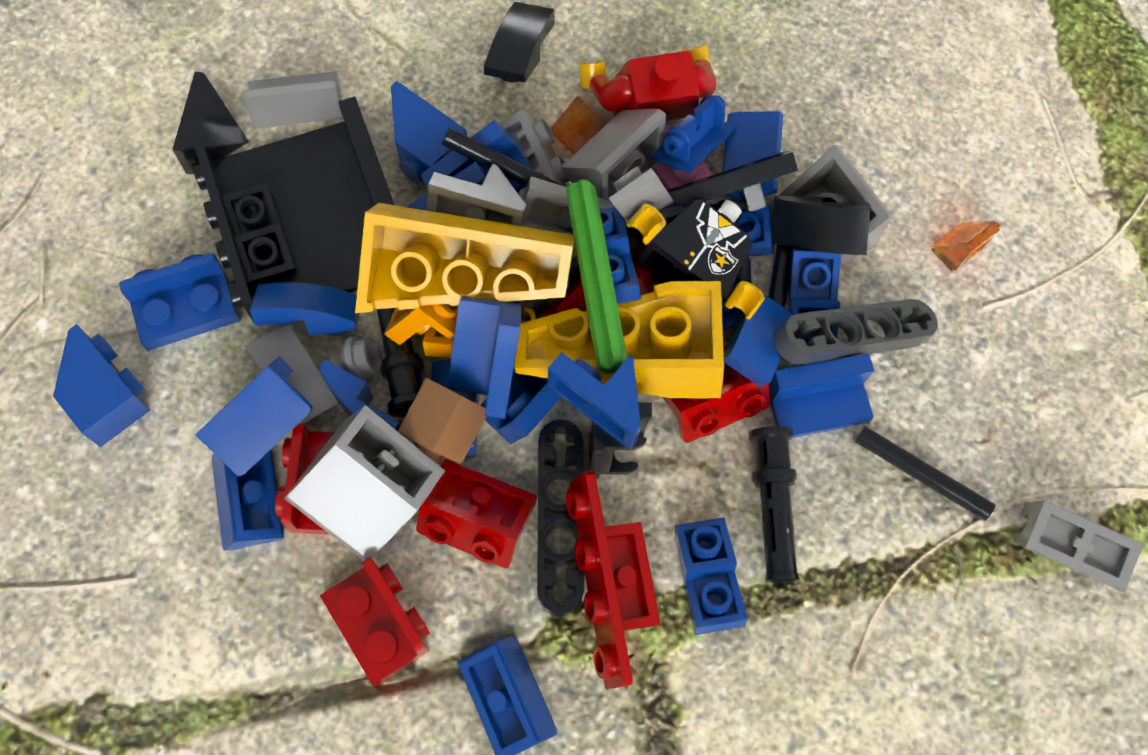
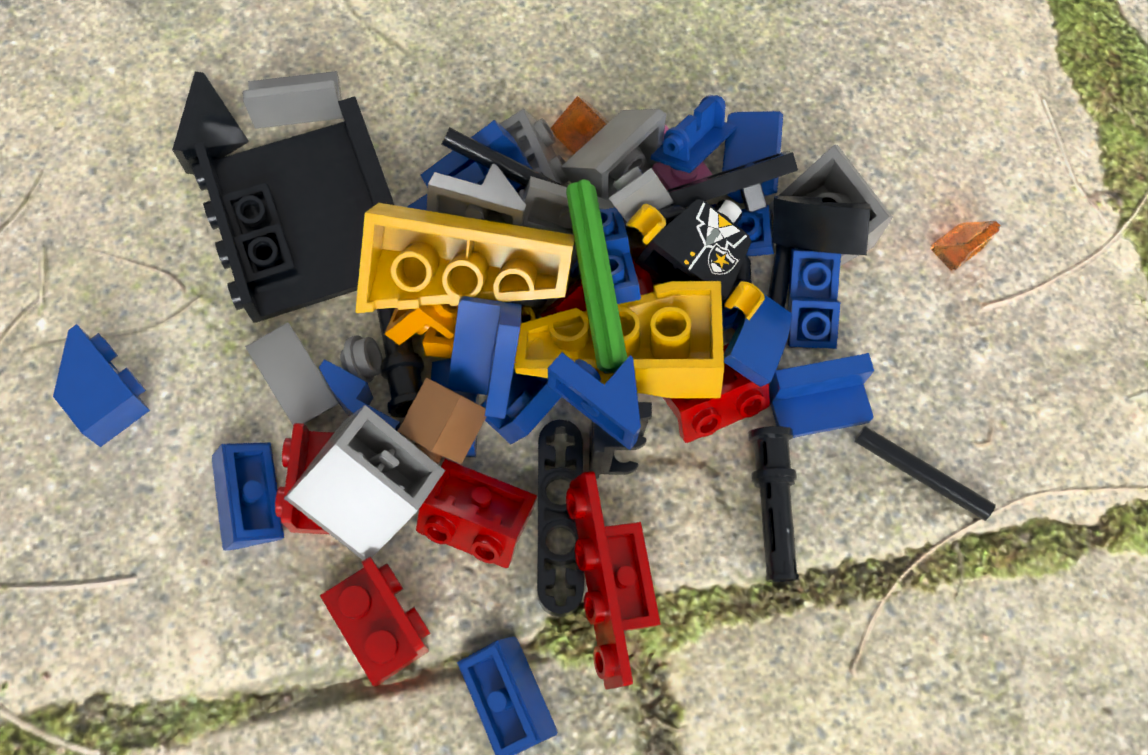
blue bracket [119,253,241,351] -> none
blue panel [195,356,313,476] -> none
blue slope [250,283,359,336] -> none
blue slope [391,81,467,183] -> none
black slope [484,2,555,83] -> none
red torso [579,43,716,121] -> none
blue slope [675,517,748,635] -> none
dark grey beam [774,299,938,364] -> none
light grey hinge [1013,500,1144,592] -> none

